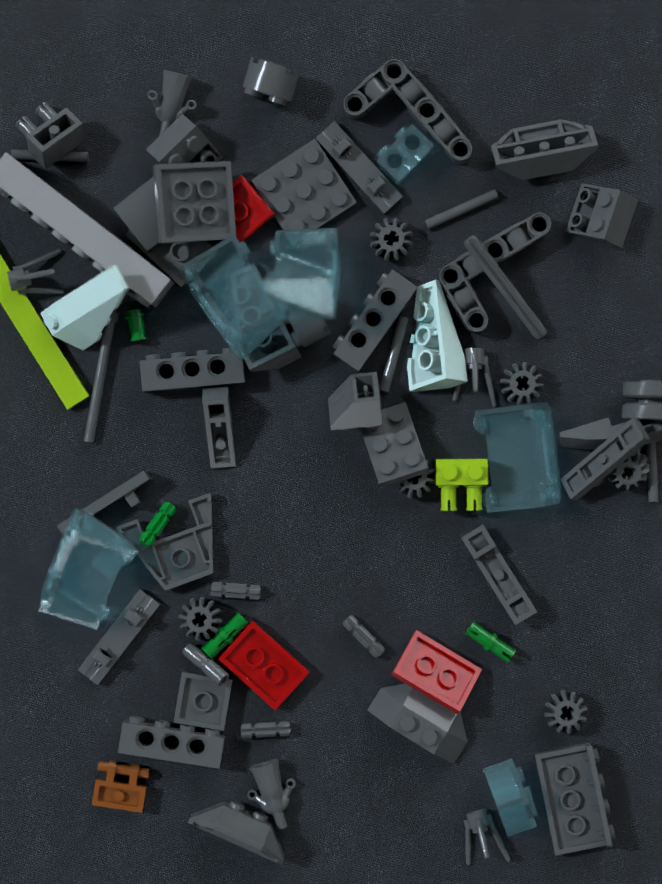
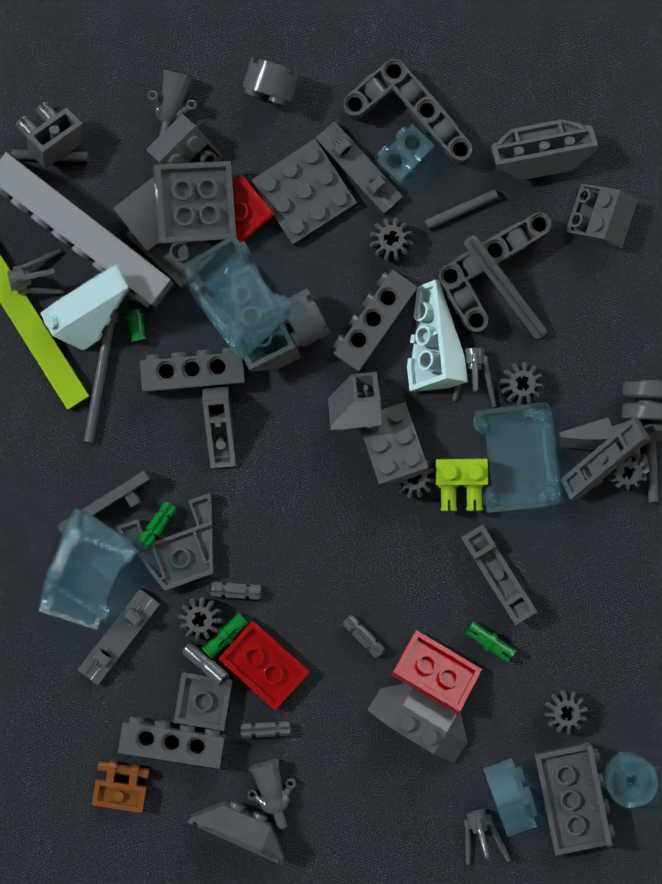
clear light blue windscreen [263,228,341,320] -> none
dark grey bar [379,316,409,392] -> none
none -> clear light blue brick [603,752,658,808]

